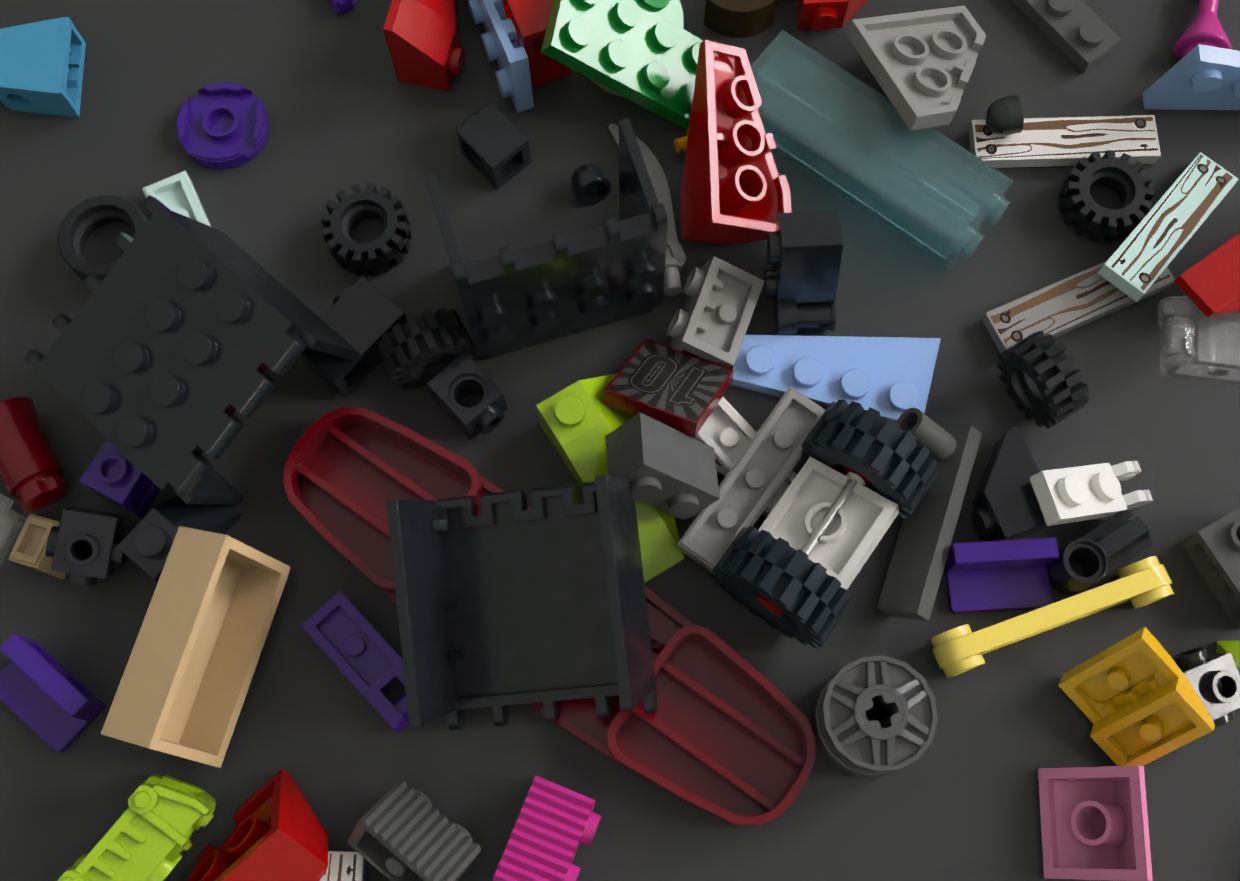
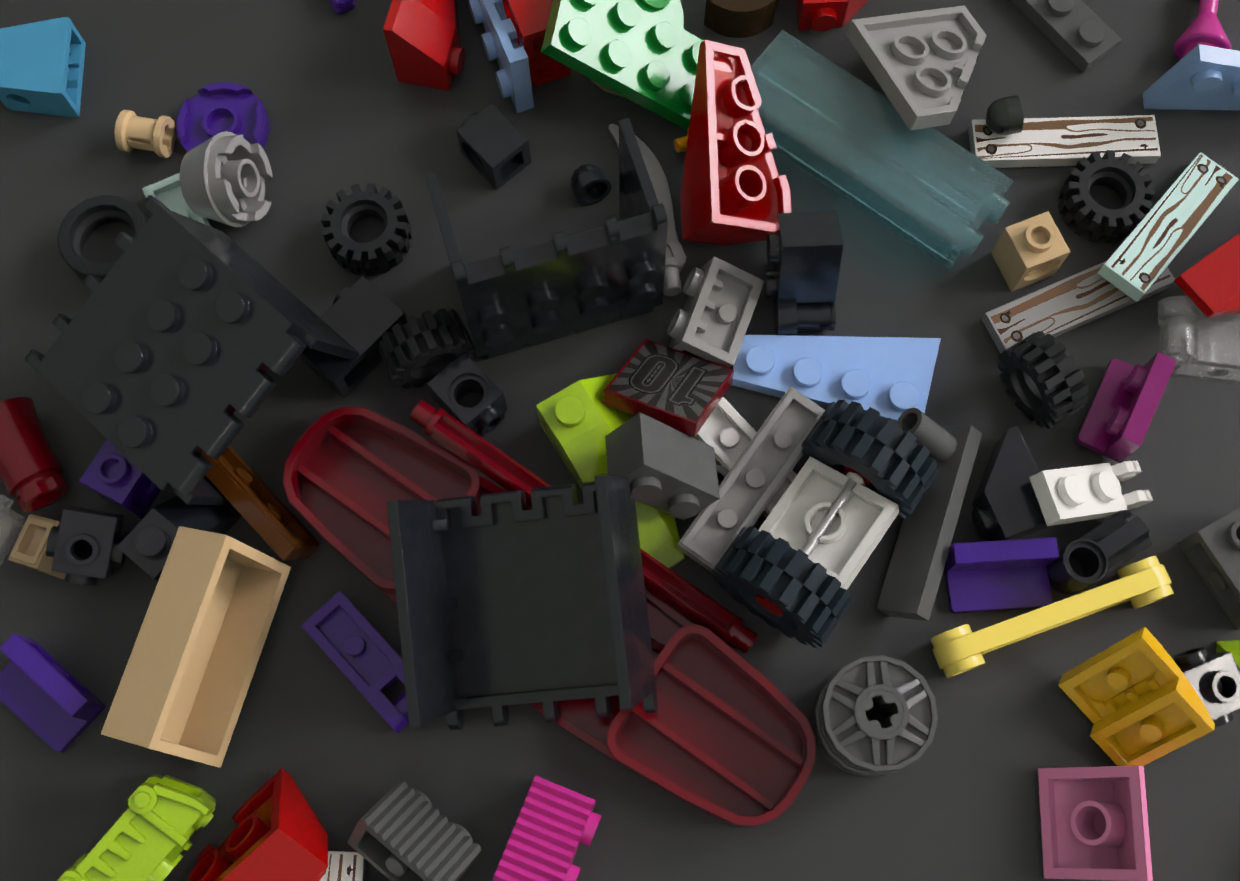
none -> tan bush [114,110,176,158]
none -> light grey cone [179,131,273,227]
none -> reddish brown tile [202,445,320,561]
none -> dark red piece [409,400,758,653]
none -> tan brick [991,211,1071,292]
none -> magenta bracket [1075,352,1177,463]

